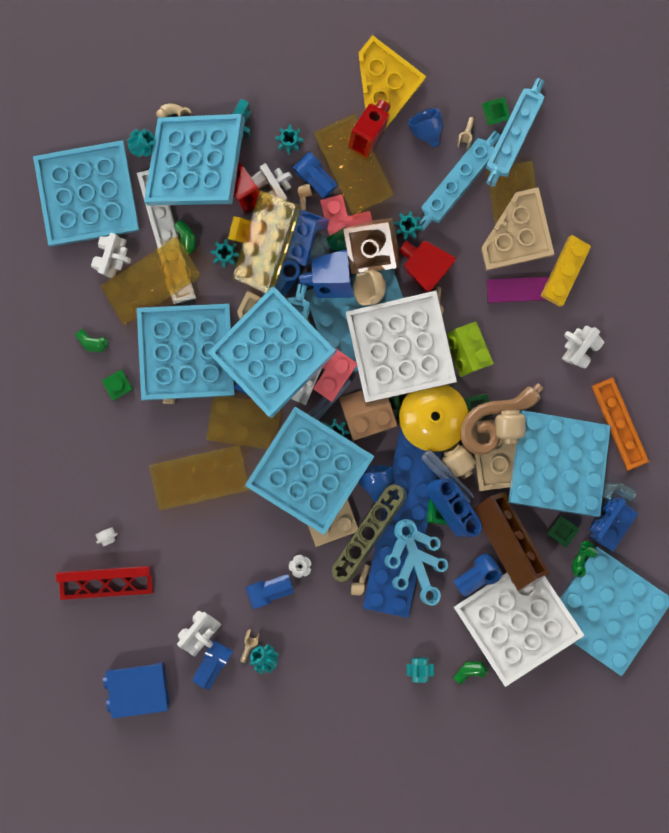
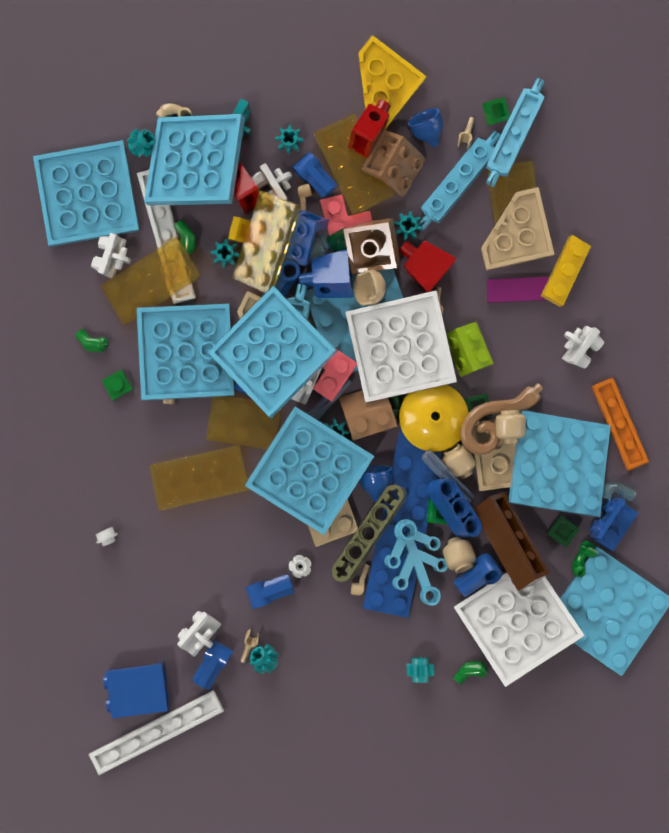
red fence [55,566,153,600] -> none
none -> white tile [89,690,224,775]
none -> medium nougat bracket [361,130,426,197]
none -> tan head [442,537,476,573]

